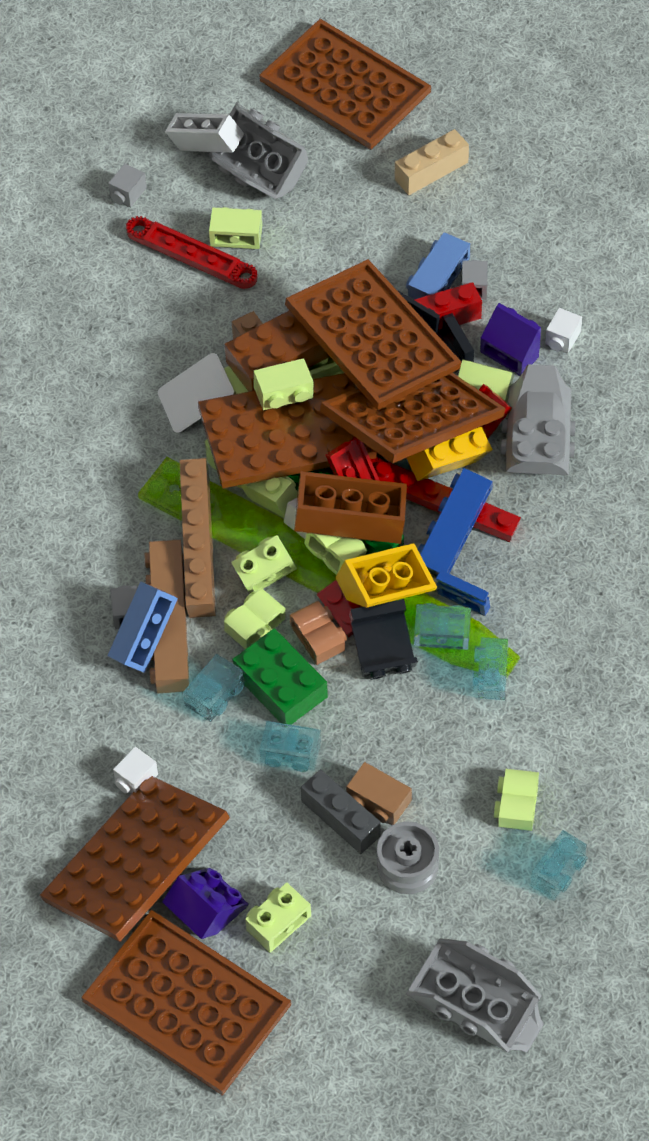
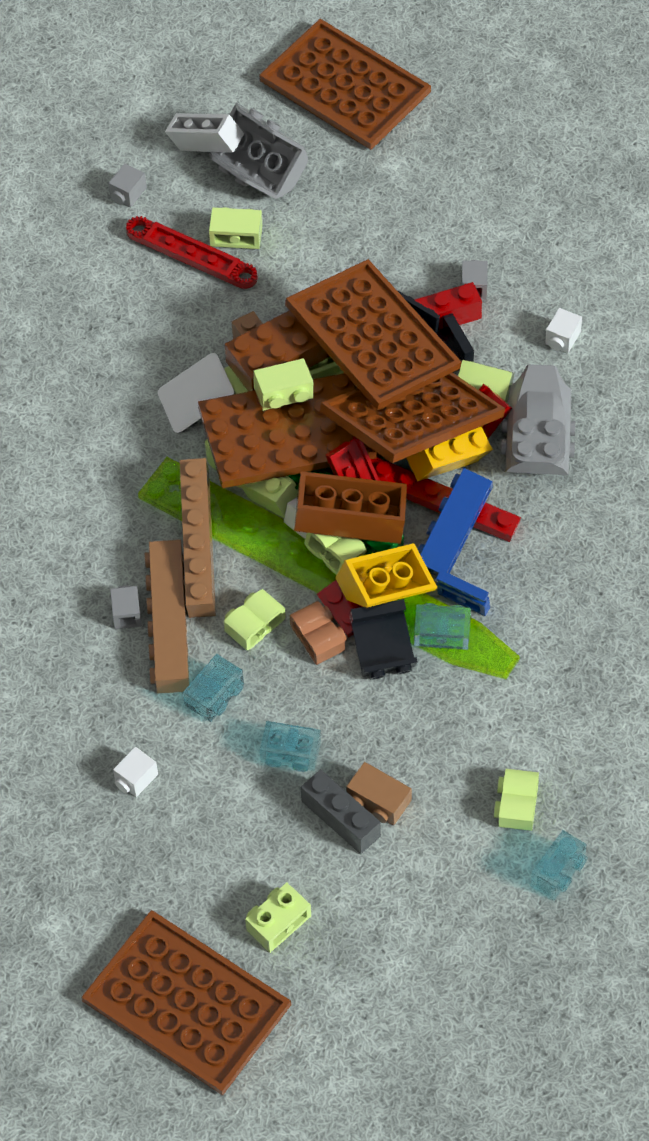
dark orange plate [40,776,230,942] -> none
medium blue brick [107,581,178,673] -> none
dark purple slope [163,868,249,939] -> none
yellowish green brick [231,535,297,593] -> none
green brick [232,628,328,728] -> none
light grey wheel [377,821,439,894] -> none
tan brick [395,129,469,195] -> none
medium blue brick [406,232,470,300] -> none
light grey slope [406,938,544,1052] -> none
clear light blue brick [473,637,509,700] -> none
dark purple slope [480,303,541,376] -> none

